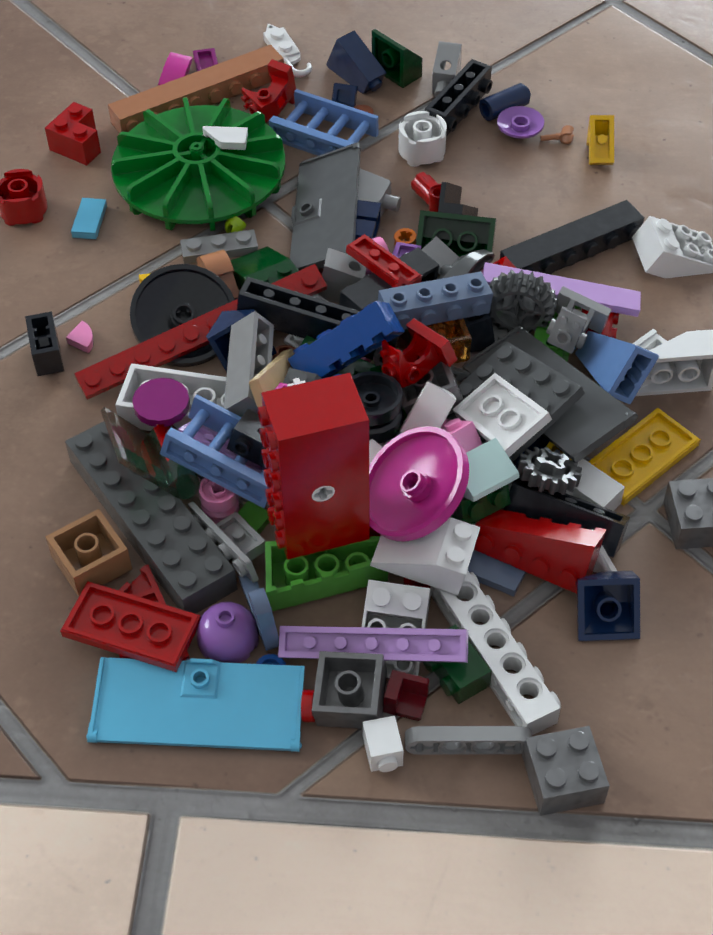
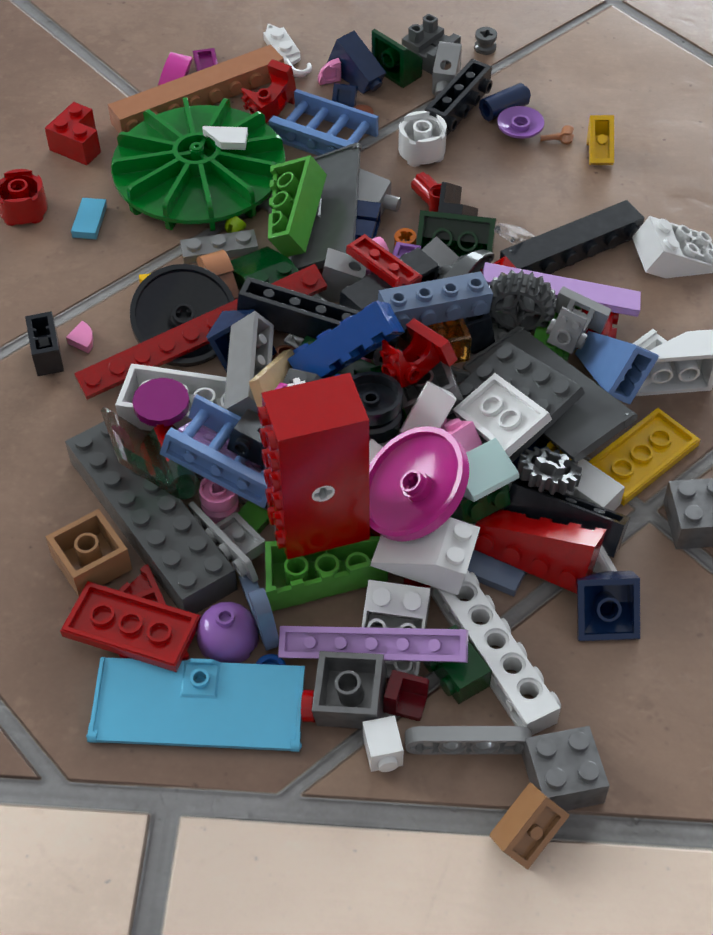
none -> bright green wedge [268,155,327,257]
none -> bright pink tile [318,58,341,85]
none -> dark grey hips [402,14,461,75]
none -> dark grey wheel [474,27,497,55]
none -> medium nougat panel [489,783,570,870]
none -> clear tile [494,222,536,244]

